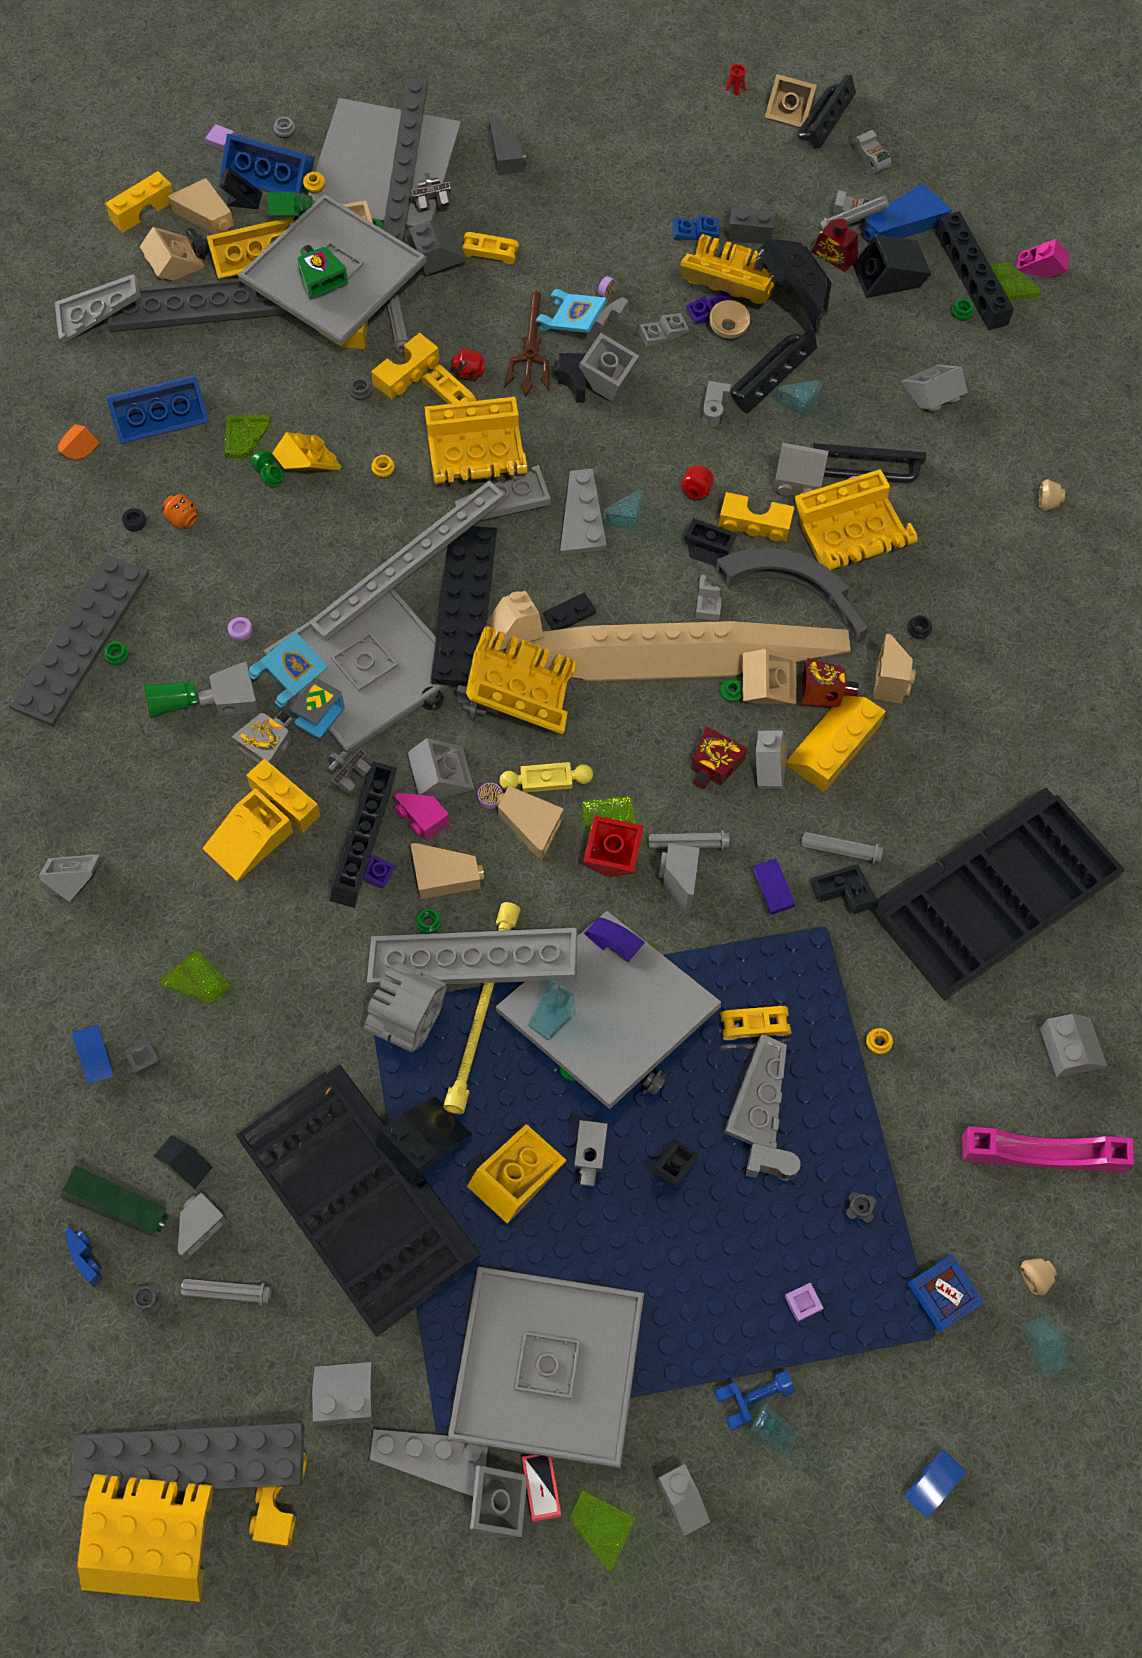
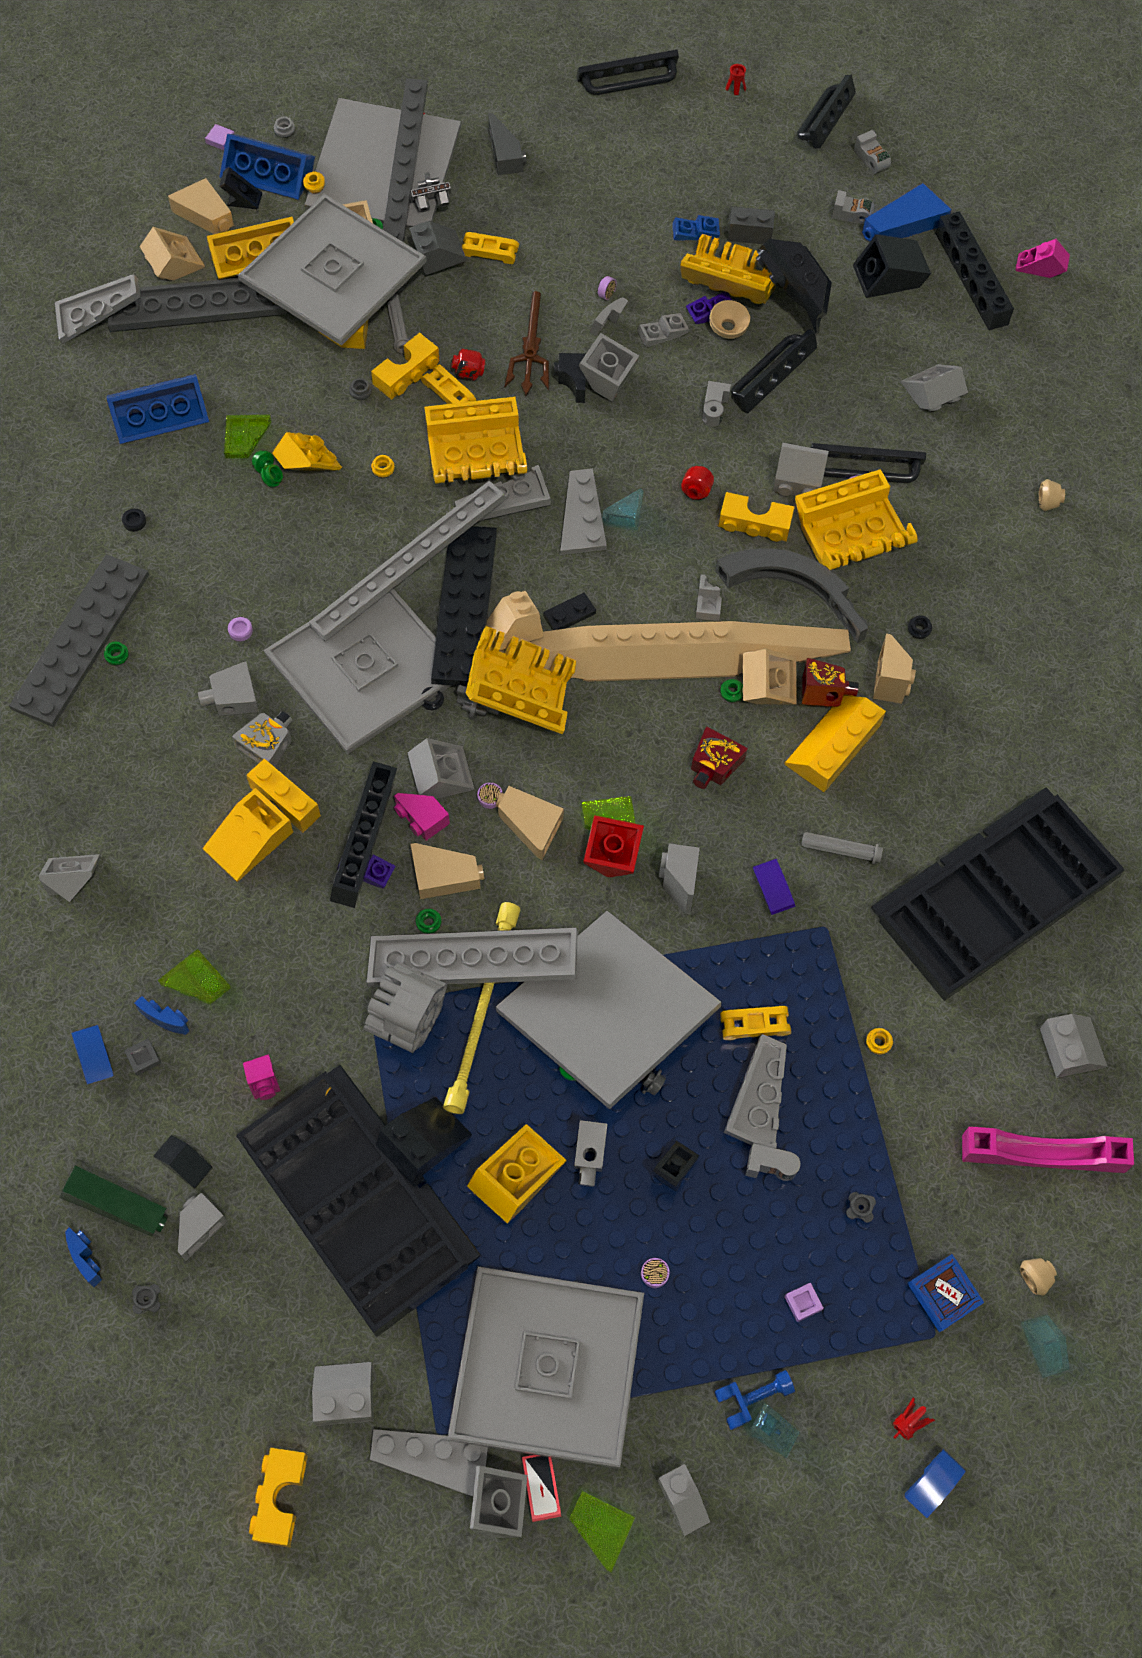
orange brick [58,424,100,459] -> none
dark grey plate [71,1423,304,1497] -> none
yellow slope [77,1474,213,1602] -> none
yellow arch [105,171,173,233] -> none
green plant [143,681,198,718] -> none
orange head [163,494,199,529] -> none
light grey axle [181,1279,272,1306] -> none
black plate [186,228,209,258] -> none
medium azure flag [247,631,329,708] -> none
green arch [268,192,315,219] -> none
piece [291,677,345,739] -> none
green torso [297,245,348,300] -> none
flat silver hips [327,748,371,795] -> none
light yellow plate [499,762,593,793] -> none
clear light blue slope [528,980,575,1040] -> none
medium azure flag [536,289,607,333] -> none
dark purple slope [584,917,645,962] -> none
light grey axle [649,830,729,850] -> none
black slope [684,518,737,566] -> none
light grey slope [756,731,788,789] -> none
tan slope [765,74,819,127] -> none
clear light blue slope [776,380,823,417] -> none
black tile [811,865,878,914] -> none
dark red torso [812,219,858,272] -> none
light grey axle [821,196,889,229] -> none
green plate [951,299,974,320] -> none
clear neon green wing [990,261,1041,301] -> none
none -> blue slope [134,996,189,1035]
none -> dark pink slope [243,1054,281,1100]
none -> black piece [577,50,679,95]
none -> tile [641,1258,669,1288]
none -> red piece [892,1397,935,1441]

